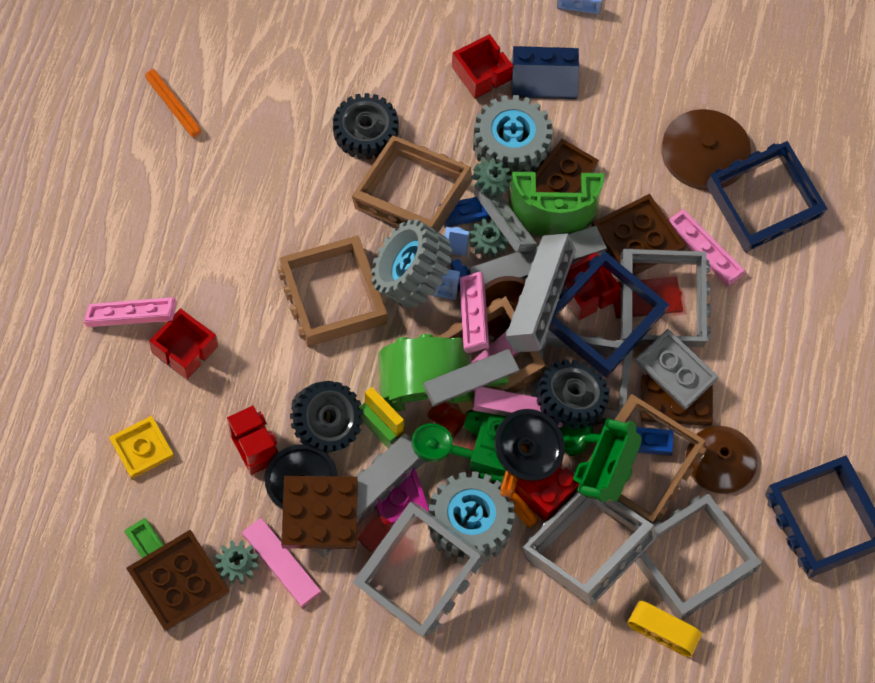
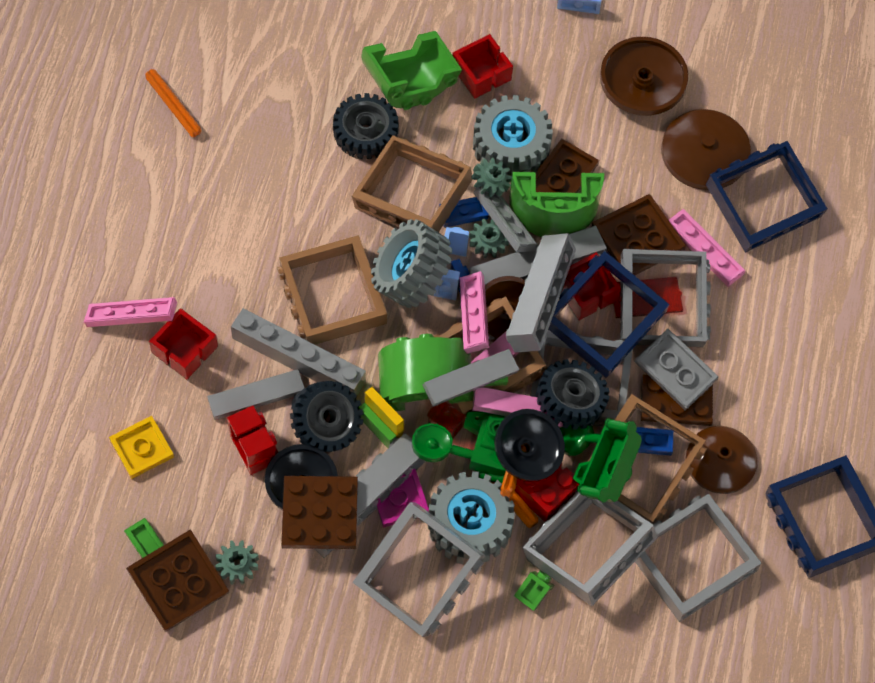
bright pink tile [242,518,321,608] -> none
clear red brick [356,515,393,553] -> none
dark blue slope [511,46,579,99] -> none
yellow beam [627,601,703,657] -> none
none -> light grey tile [207,369,304,420]
none -> light grey brick [231,308,366,398]
none -> bright green cylinder [361,31,462,110]
none -> bright green bracket [514,570,555,611]
none -> reddish brown dish [600,37,688,116]

